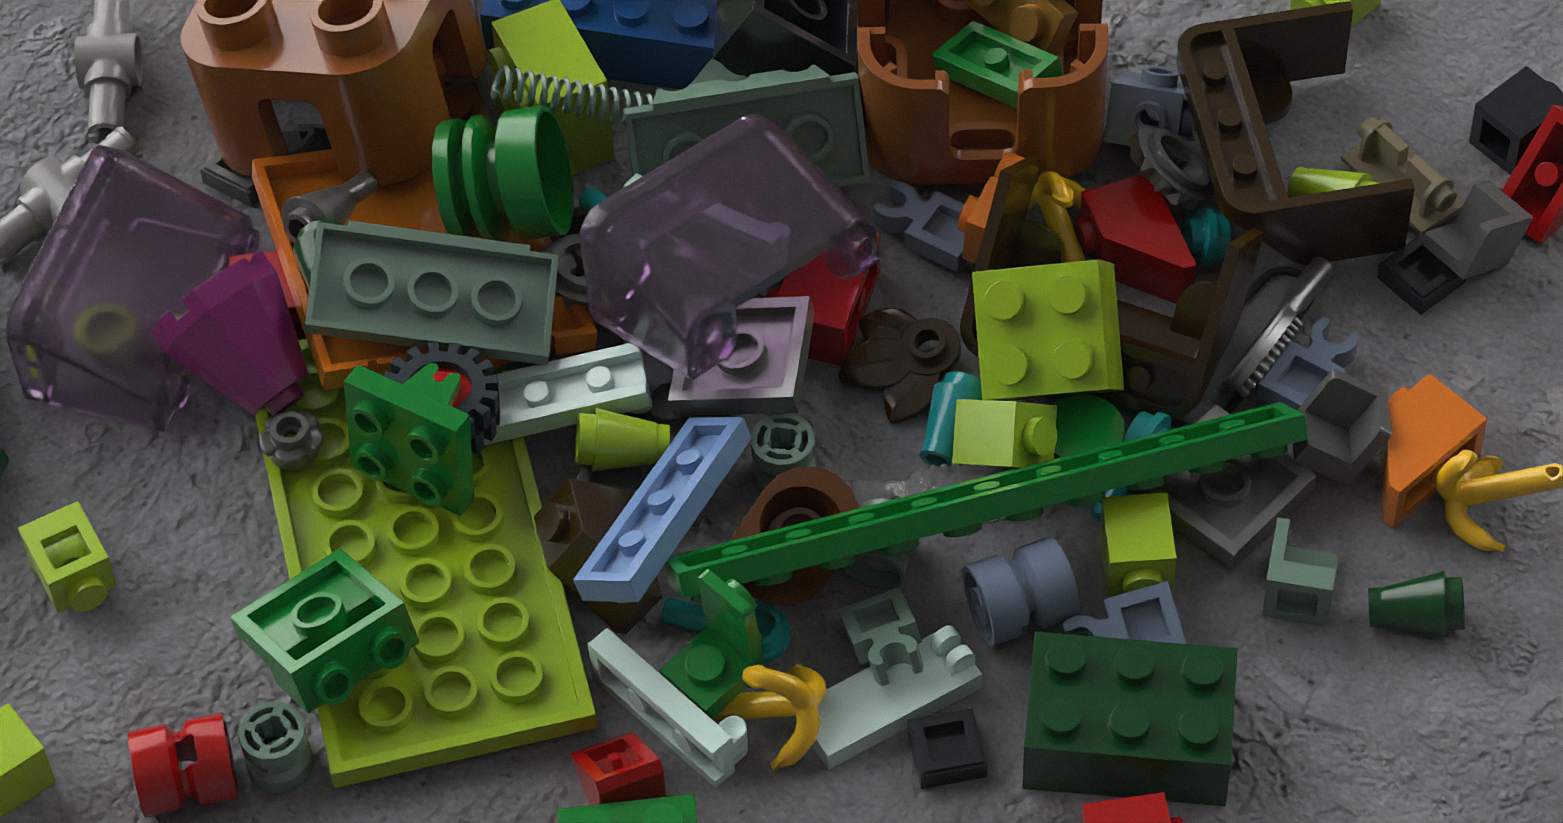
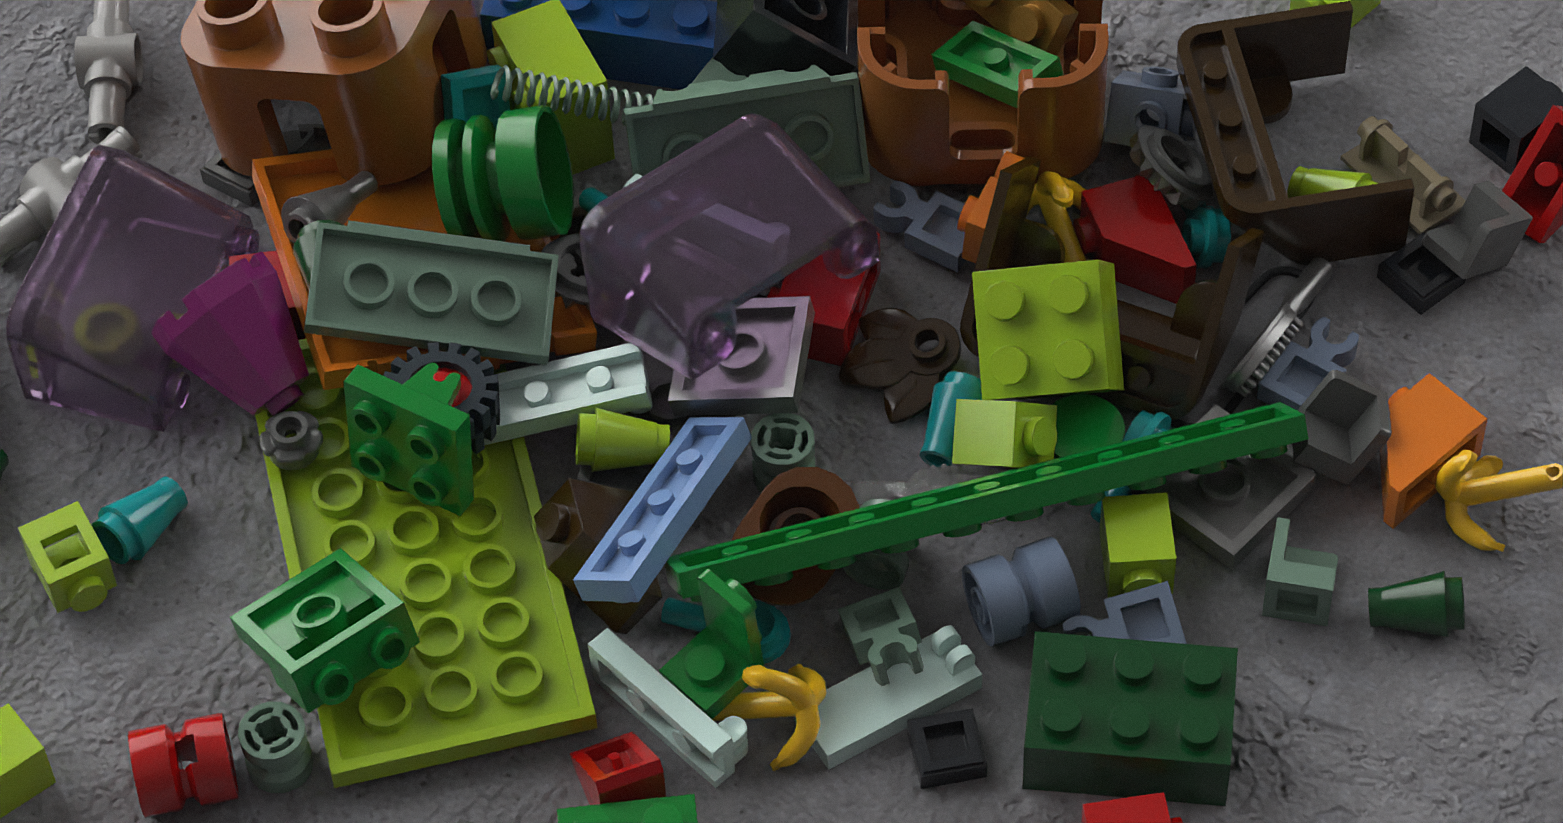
none -> teal cone [91,476,188,564]
none -> teal plate [441,65,510,129]

